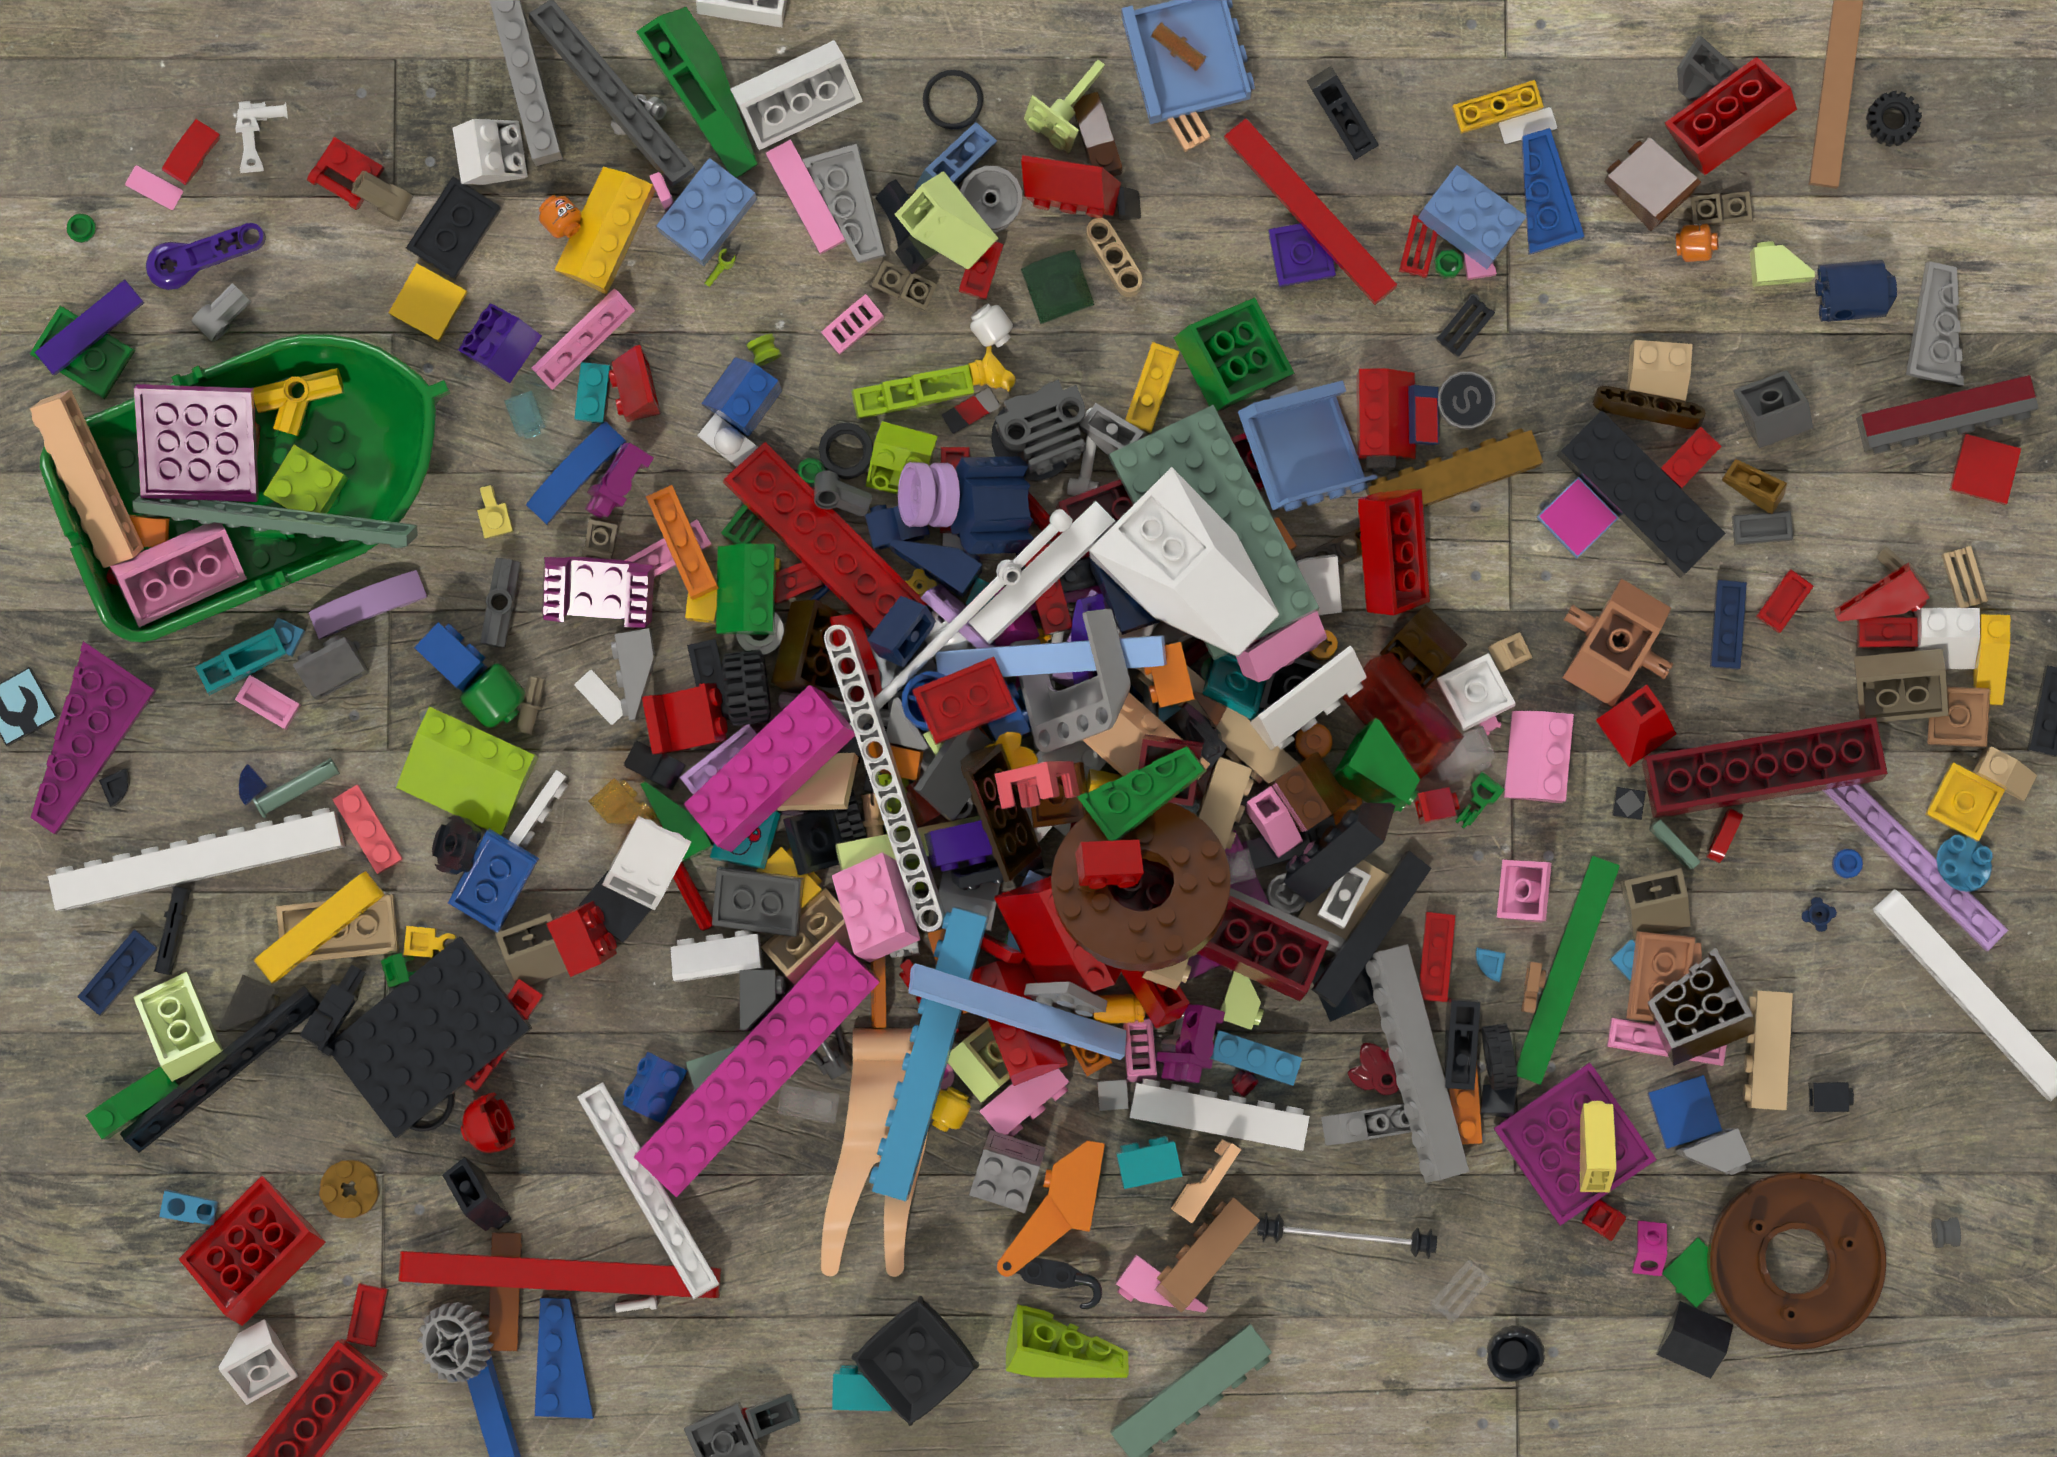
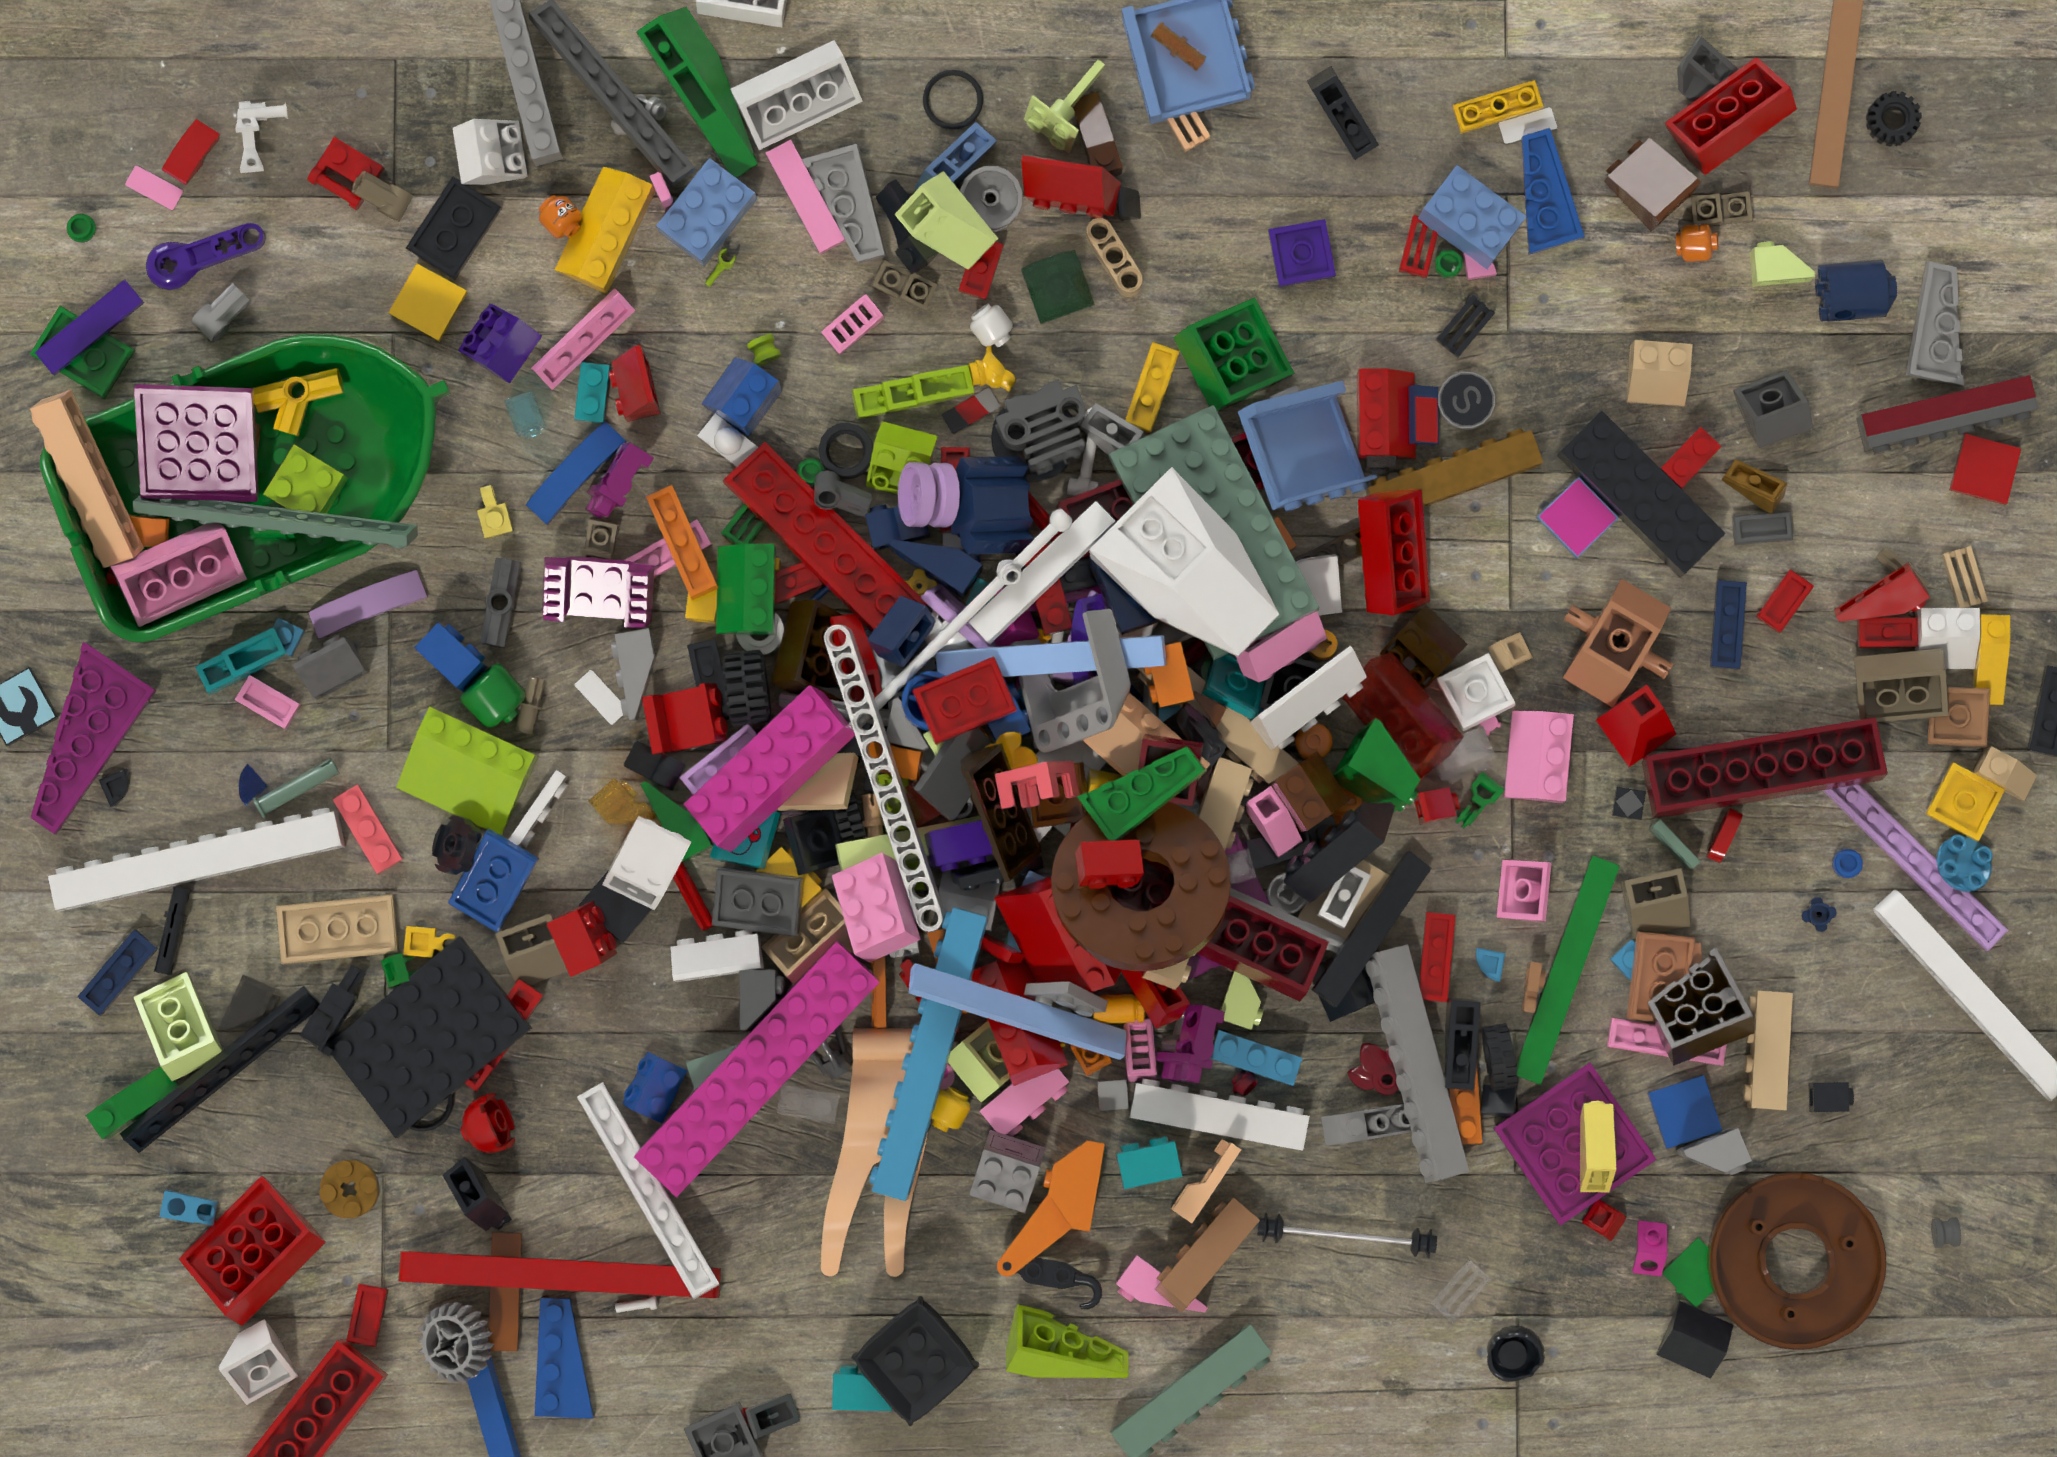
yellow beam [254,871,384,984] -> none
red tile [1224,118,1397,305] -> none
dark brown beam [1592,386,1706,430] -> none

